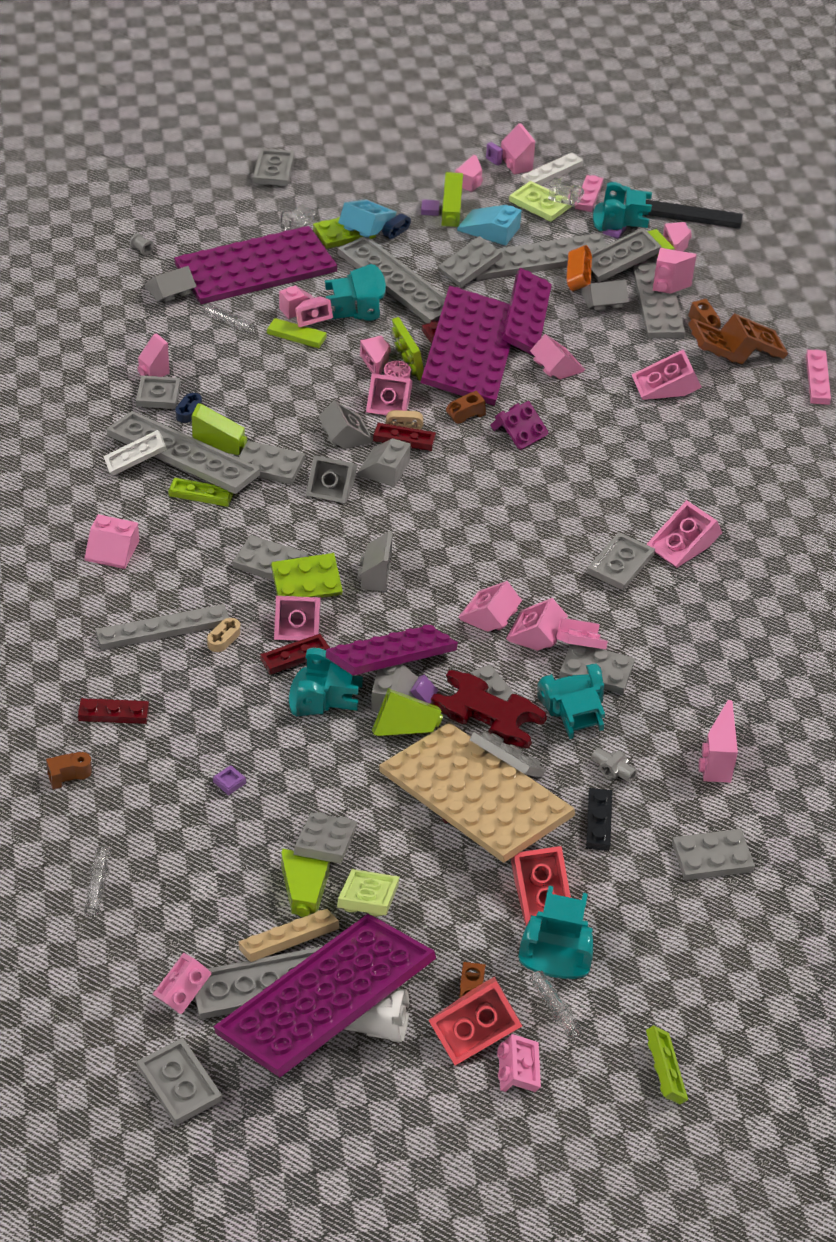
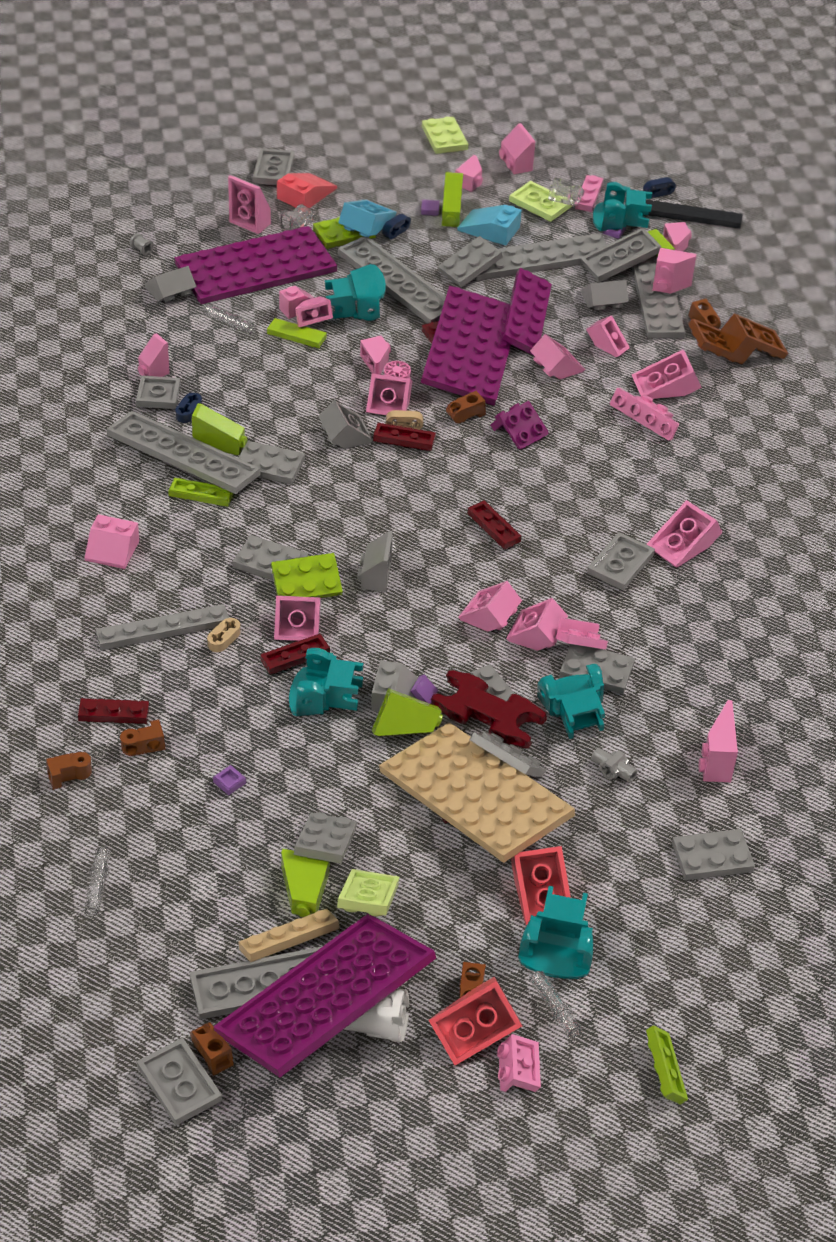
white plate [104,430,167,476] -> none
bright pink bracket [152,953,211,1014] -> none
light grey slope [306,455,358,504] -> none
magenta plate [326,625,458,676] -> none
light grey slope [357,438,411,487] -> none
lime plate [391,317,424,381] -> none
medium lavender tile [486,142,503,166] -> none
white plate [521,153,583,185] -> none
orange beam [567,245,592,291] -> none
black plate [586,788,613,851] -> none
bright pink plate [806,349,831,405] -> none
none -> dark orange leg [120,719,166,756]
none -> dark orange leg [190,1022,234,1076]
none -> bright pink slope [228,175,271,234]
none -> coral slope [277,173,337,212]
none -> yellowish green plate [422,117,468,154]
none -> dark red plate [467,500,522,550]
none -> bright pink slope [586,315,630,357]
none -> bright pink bracket [610,388,679,441]
none -> dark blue beam [643,177,676,198]

